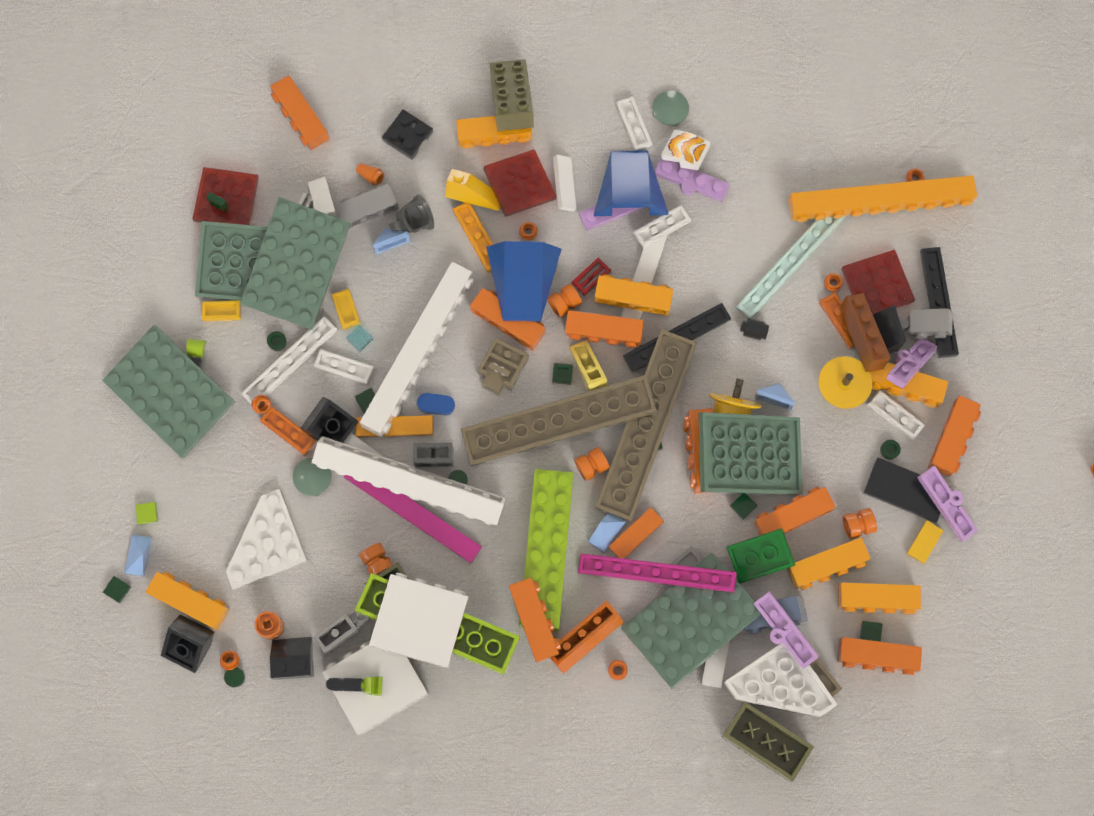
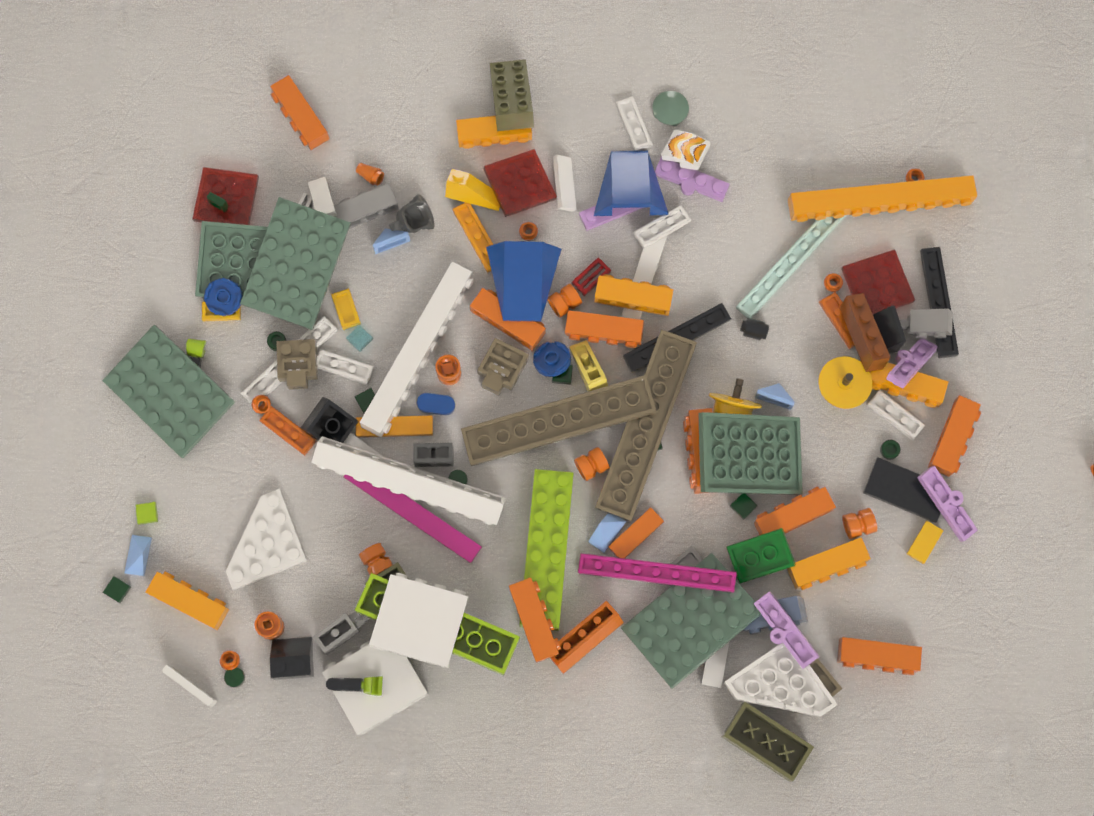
black slope [160,614,215,673] -> none
sand green dish [293,458,332,496] -> none
black brick [382,109,433,160] -> none
orange plate [608,660,628,680] -> none
light orange brick [838,583,921,615] -> none
dark green tile [860,621,883,642] -> none
none -> white tile [162,665,217,707]
none -> blue tile [204,278,243,316]
none -> dark tan piece [277,339,318,390]
none -> orange wheel [435,355,462,385]
none -> blue tile [533,341,571,377]

